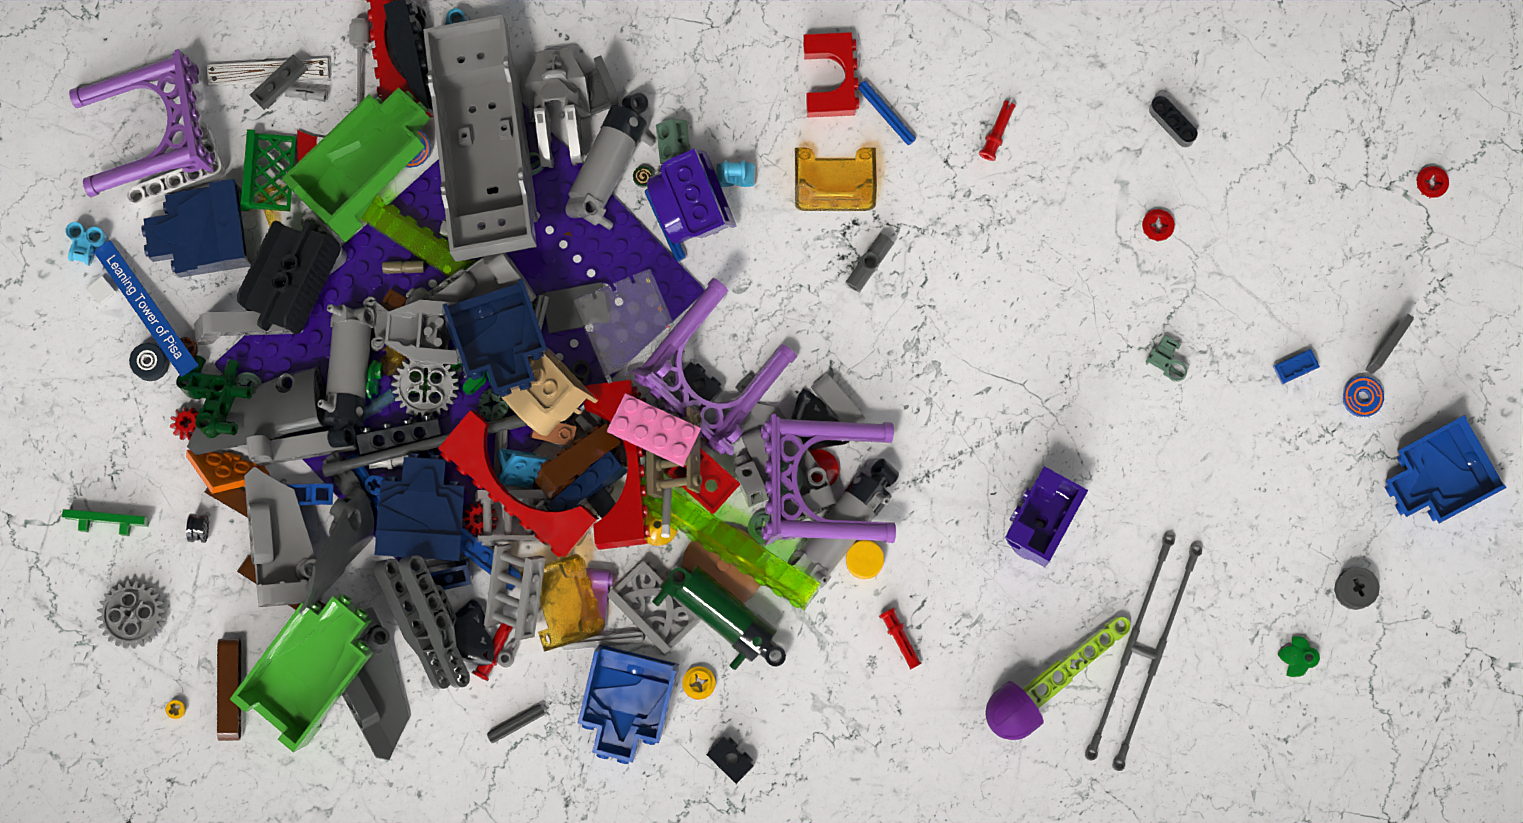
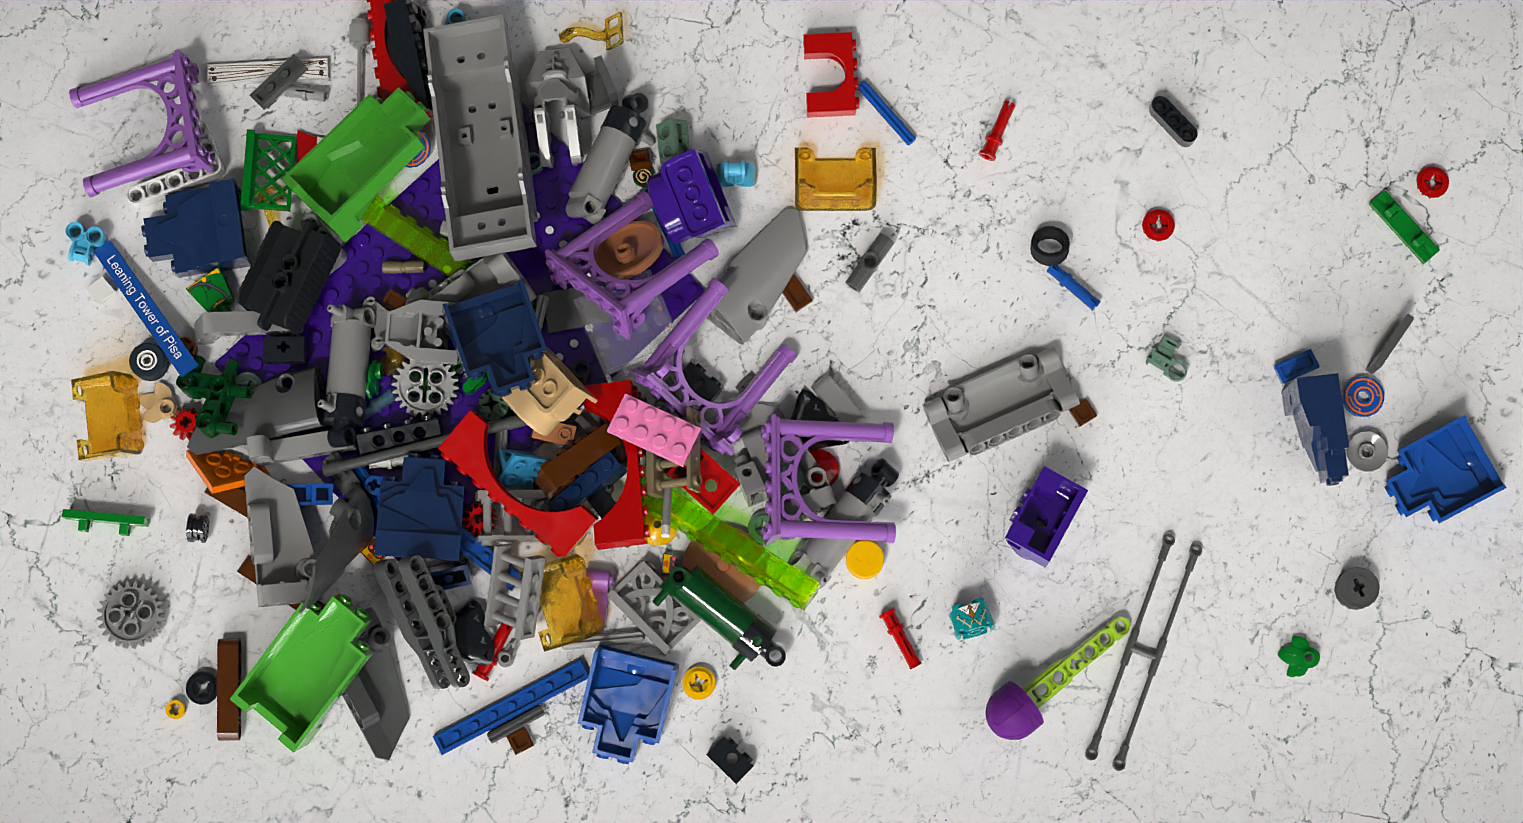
none -> clear yellow windscreen [71,371,144,461]
none -> tan plate [139,382,178,423]
none -> green torso [186,267,235,312]
none -> black gear [186,671,217,705]
none -> black brick [263,333,308,365]
none -> tile [361,538,387,566]
none -> blue tile [432,659,589,755]
none -> reddish brown tile [506,727,535,755]
none -> medium lavender arch [545,190,719,340]
none -> clear yellow piece [560,12,624,51]
none -> nougat dish [585,221,664,280]
none -> reddish brown tile [629,149,651,171]
none -> tile [661,553,684,576]
none -> light grey panel [707,209,806,345]
none -> reddish brown tile [782,274,813,313]
none -> light grey panel [922,347,1080,462]
none -> teal brick [949,598,996,640]
none -> black tyre [1030,226,1070,266]
none -> blue pin [1046,265,1101,311]
none -> reddish brown tile [1069,399,1097,427]
none -> dark blue panel [1281,373,1349,486]
none -> light grey dish [1347,431,1388,472]
none -> green hinge [1369,190,1440,265]

